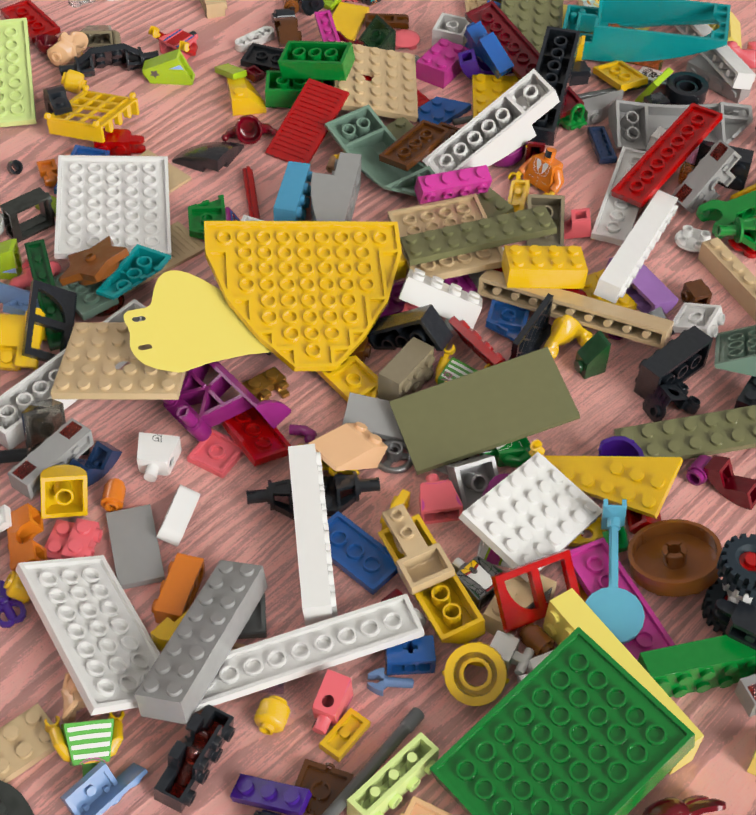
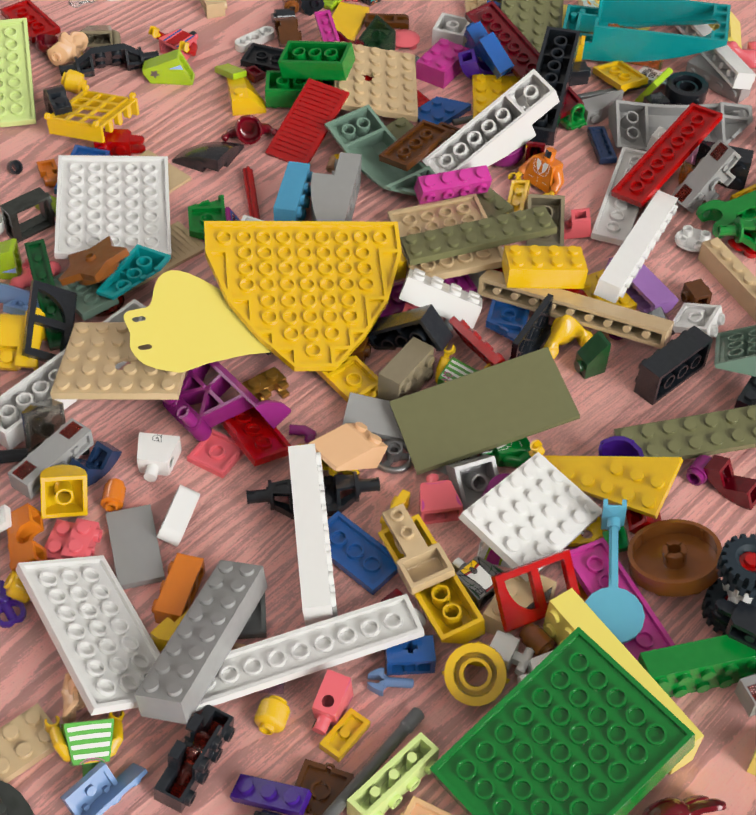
black piece [642,382,700,422] -> none

